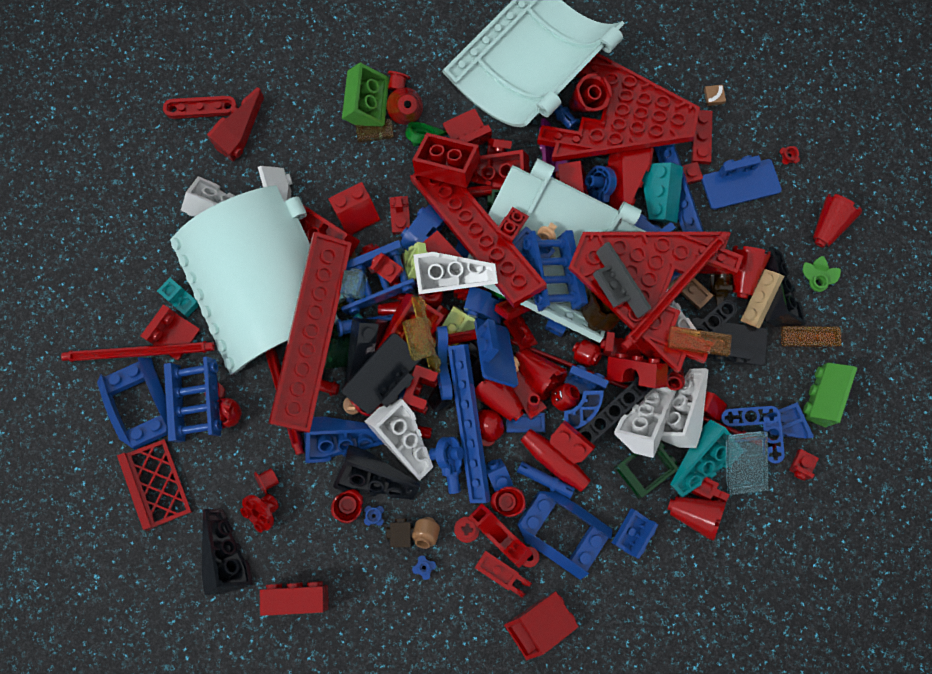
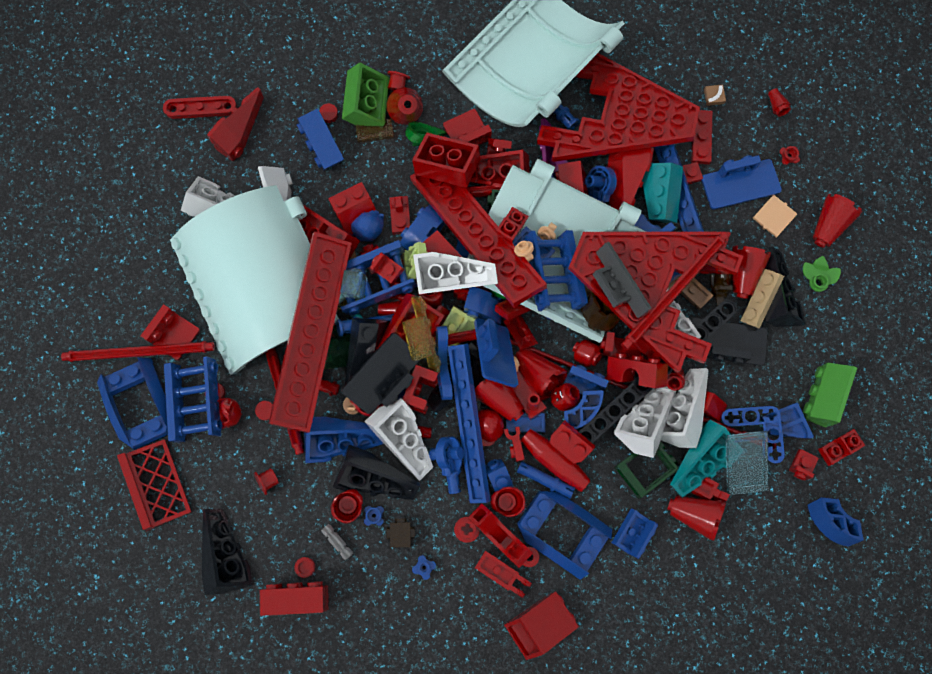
teal slope [157,278,199,318] -> none
red plate [240,494,279,533] -> none
medium nougat head [412,517,440,549] -> none
blue tile [545,319,567,337] -> none
red cone [569,73,612,113] -> none
clear orange plate [668,326,732,356] -> none
clear orange plate [781,326,842,347] -> none
none -> red tile [255,401,273,421]
none -> red tile [294,557,316,578]
none -> blue wedge [296,108,344,171]
none -> red tile [319,103,338,123]
none -> light grey axle [321,524,353,560]
none -> blue hair [351,210,384,242]
none -> red plate [504,427,524,462]
none -> light nougat plate [514,241,534,262]
none -> light nougat piece [753,195,797,238]
none -> red cone [768,88,791,117]
none -> blue brick [808,497,864,547]
none -> red slope [818,429,865,466]

